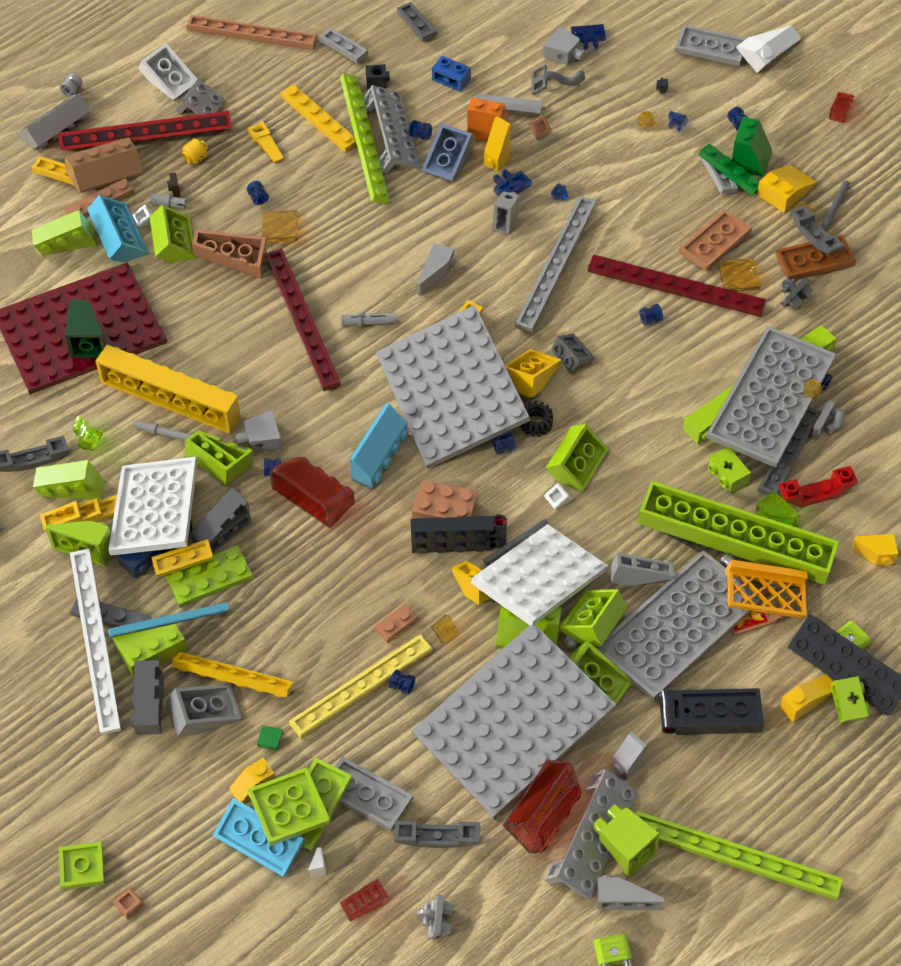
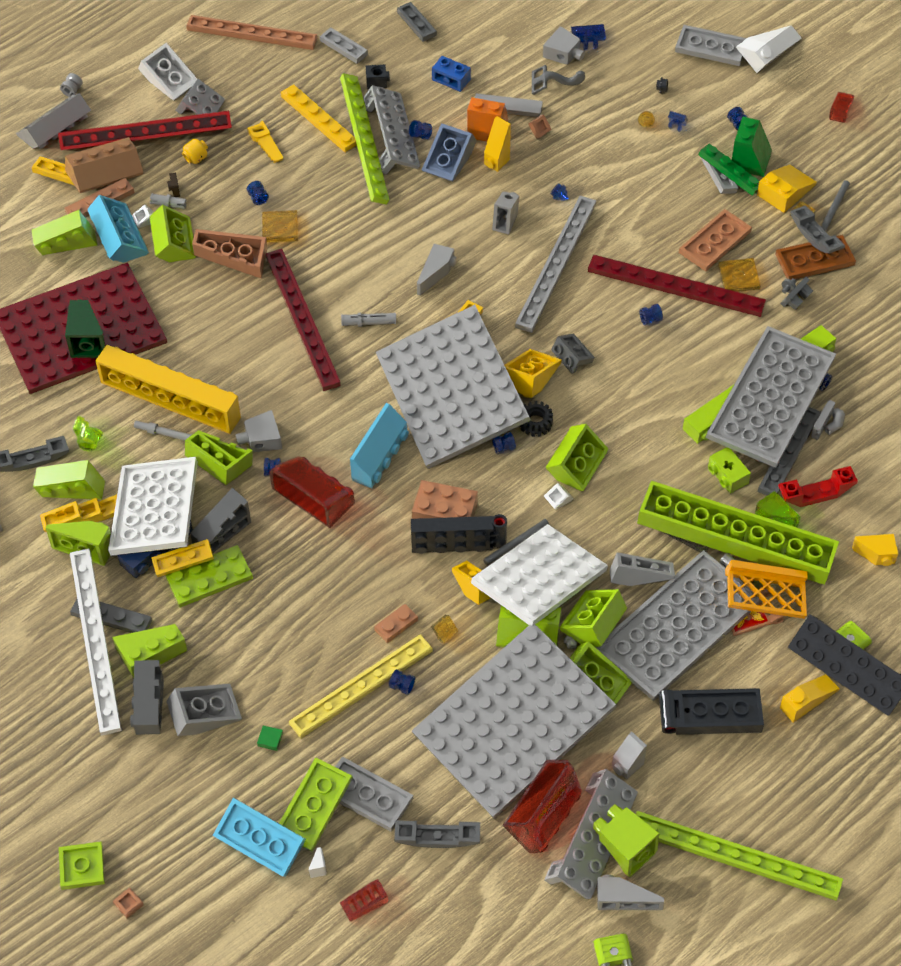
medium azure tile [108,602,229,638] -> none
yellow plate [172,652,294,698] -> none
yellow slope [229,758,275,803] -> none
lime plate [247,767,330,846] -> none
light grey hips [417,894,453,940] -> none
clear blue hinge [493,169,532,196] -> none
clear yellow plate [803,379,822,397] -> none
lime brick [830,676,870,724] -> none

